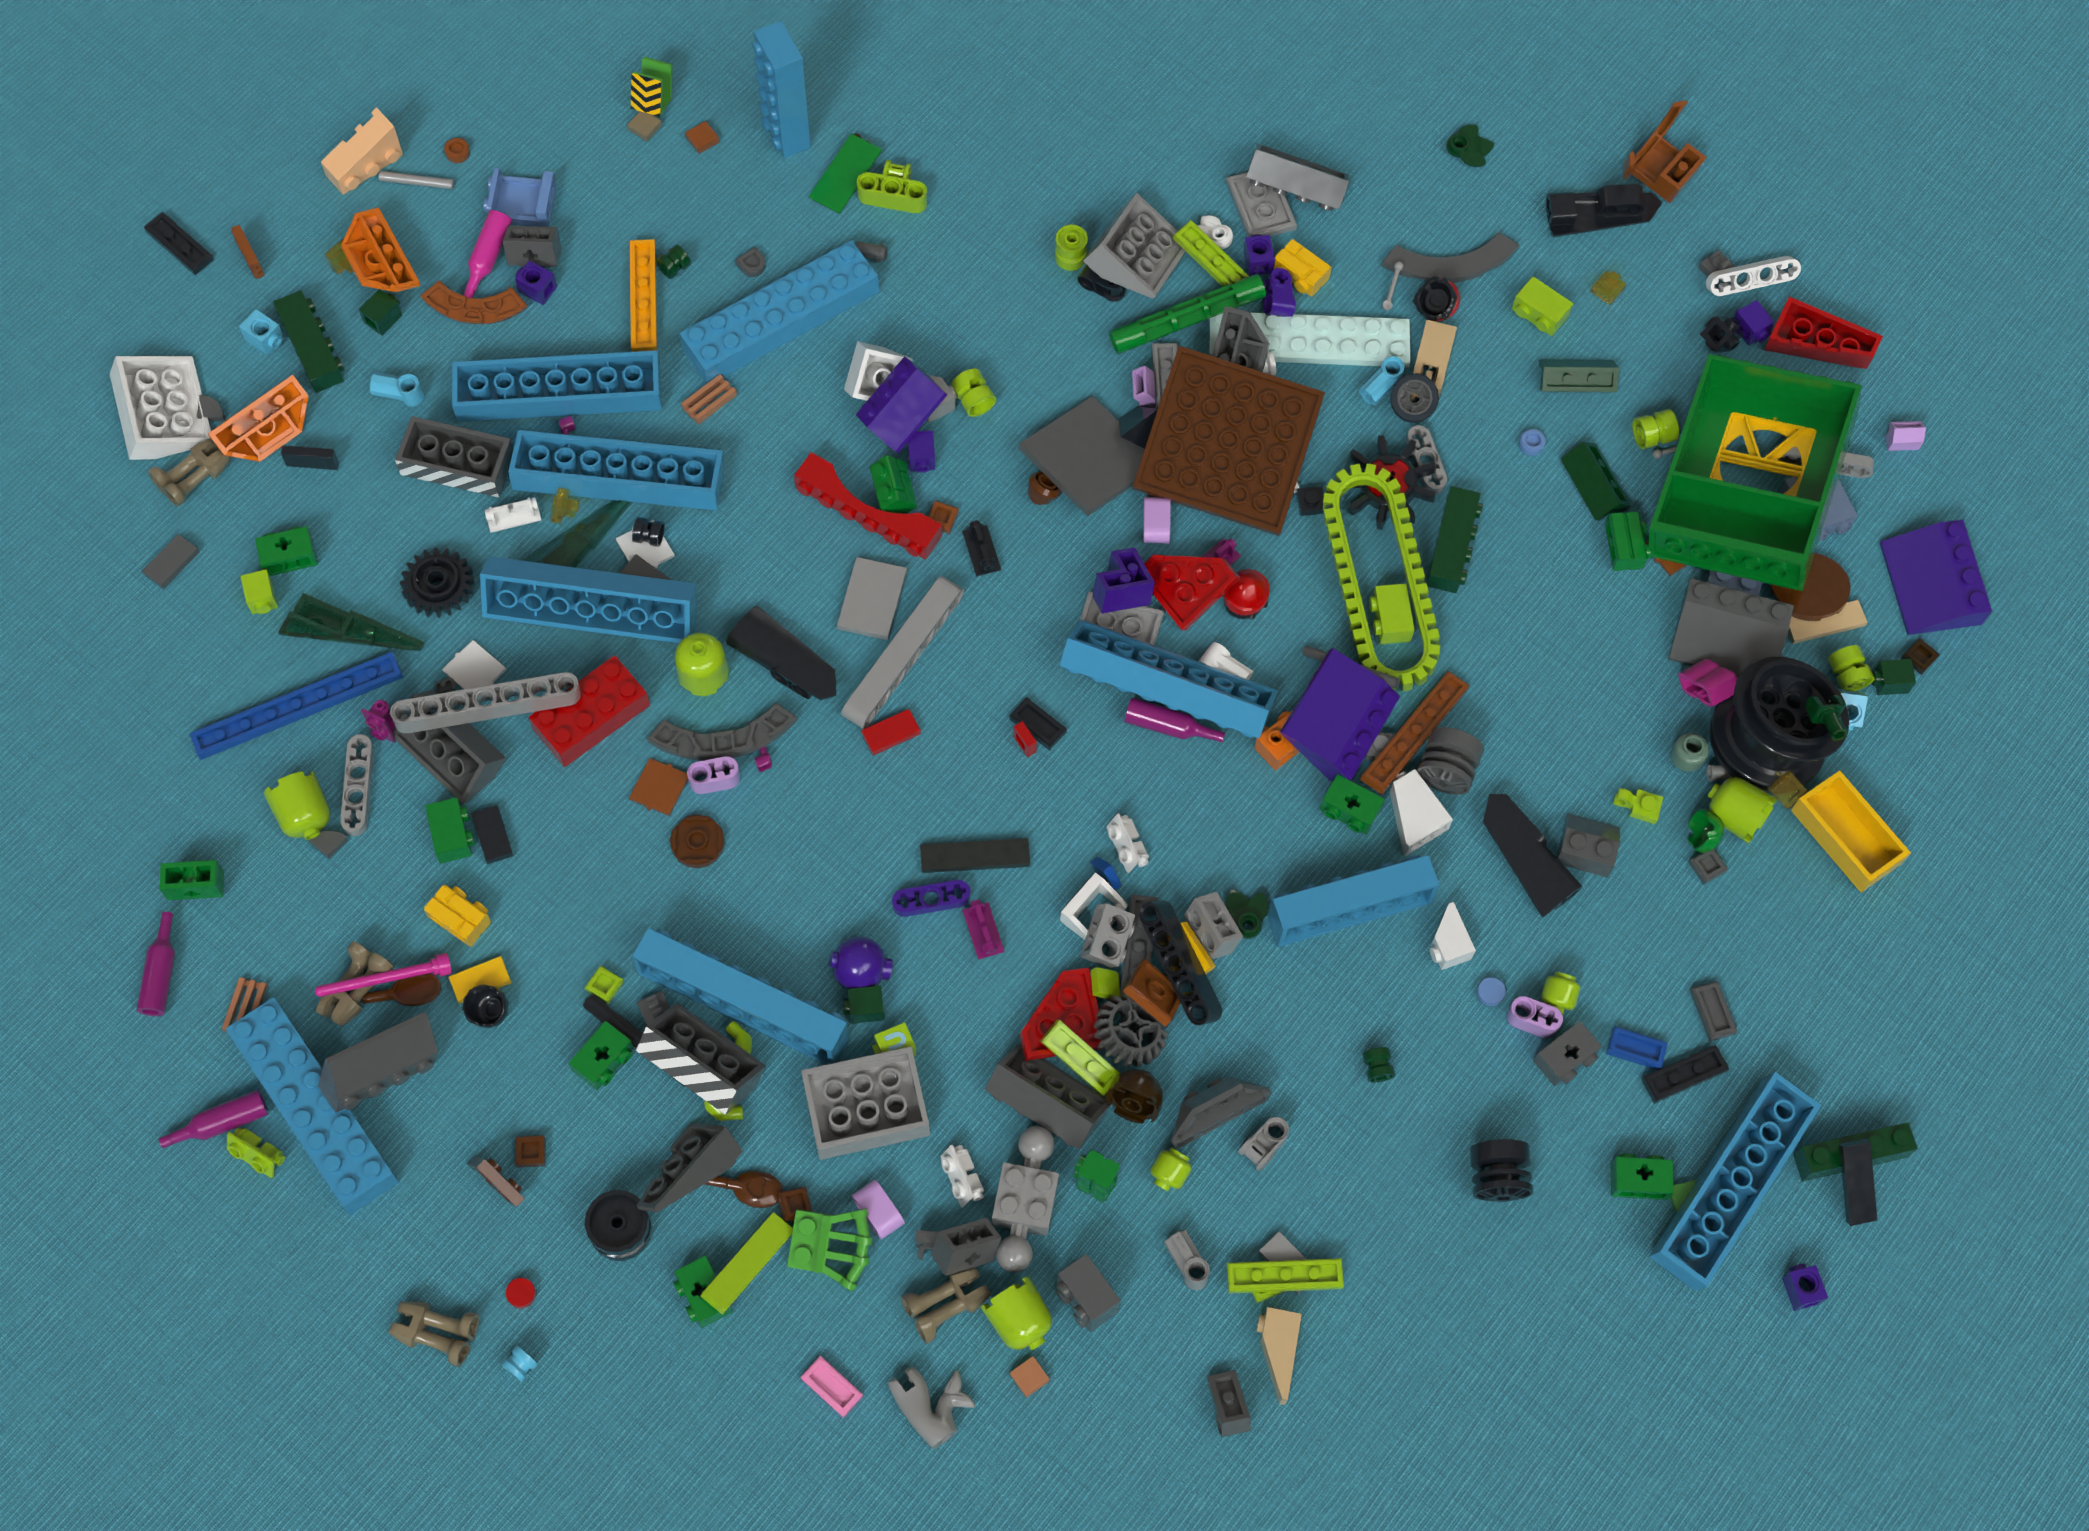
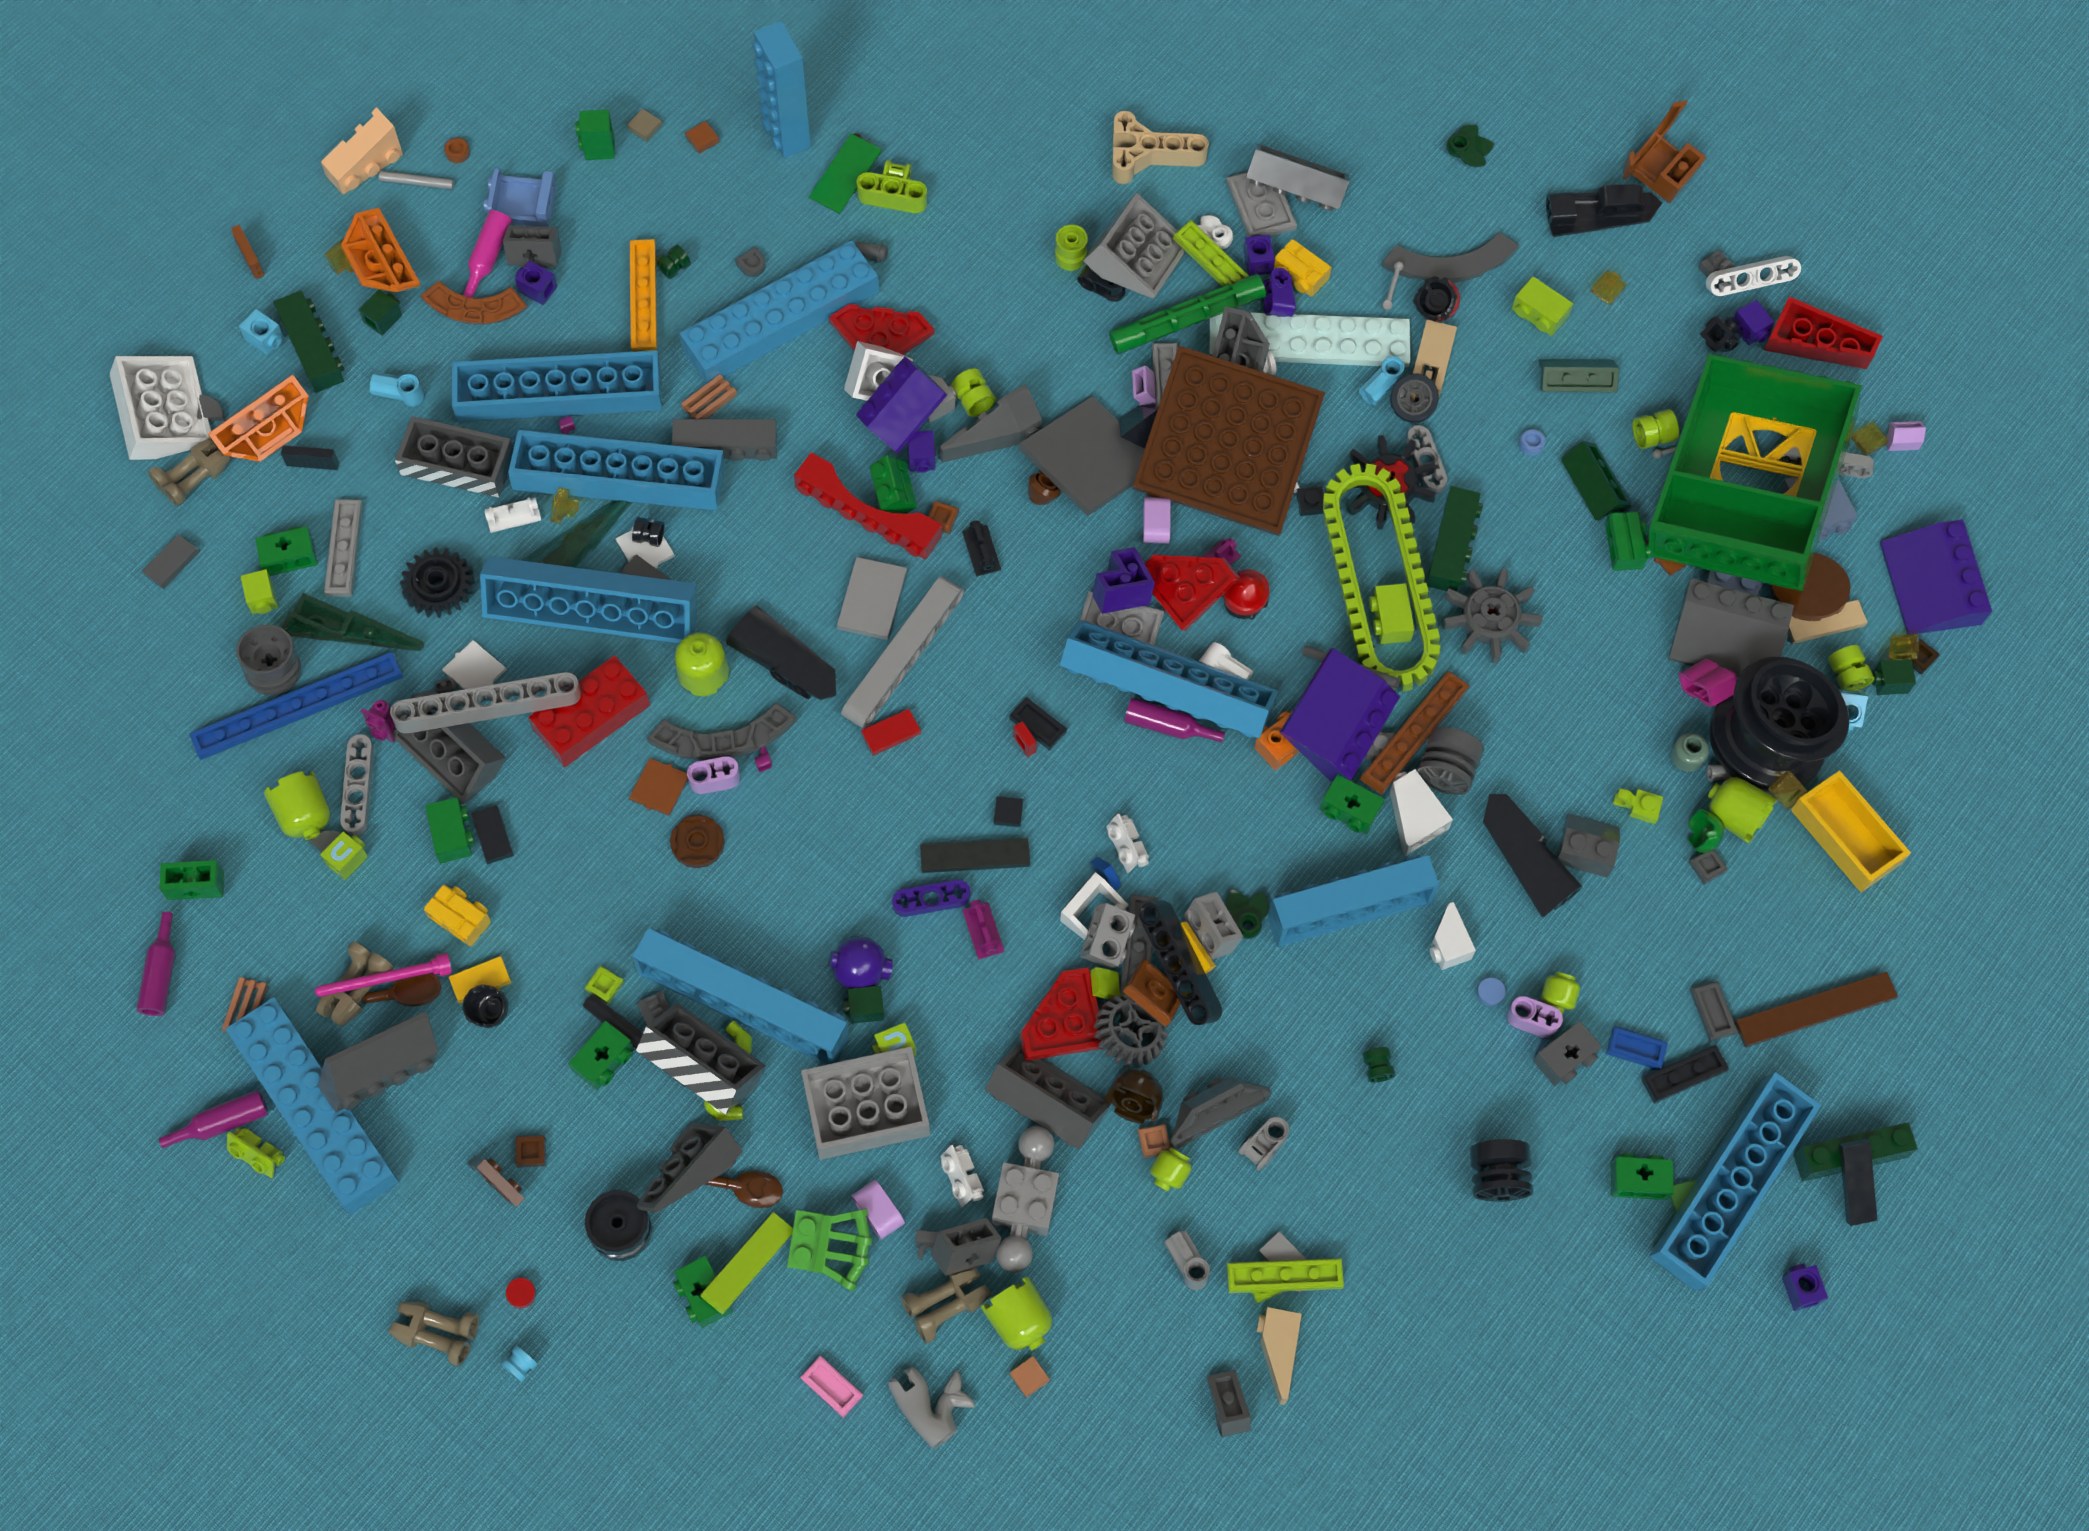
black tile [144,212,214,275] -> none
piece [630,57,673,117] -> none
reddish brown tile [777,1187,812,1222] -> none
lime tile [1040,1020,1120,1096] -> none
dark grey brick [1056,1254,1121,1333] -> none
green brick [1073,1150,1120,1203] -> none
dark green piece [1806,695,1848,741] -> none
none -> dark grey wheel [236,625,301,695]
none -> lime brick [320,832,368,880]
none -> light grey tile [324,499,363,597]
none -> green brick [575,110,615,160]
none -> dark grey brick [672,419,777,461]
none -> red plate [829,304,934,355]
none -> dark grey wedge [940,384,1042,462]
none -> black tile [994,796,1023,827]
none -> tan beam [1112,111,1209,184]
none -> nougat tile [1137,1124,1171,1159]
none -> dark grey gear [1442,569,1543,663]
none -> reddish brown tile [1734,972,1898,1048]
none -> clear yellow tile [1851,422,1888,456]
none -> clear yellow tile [1889,634,1919,660]

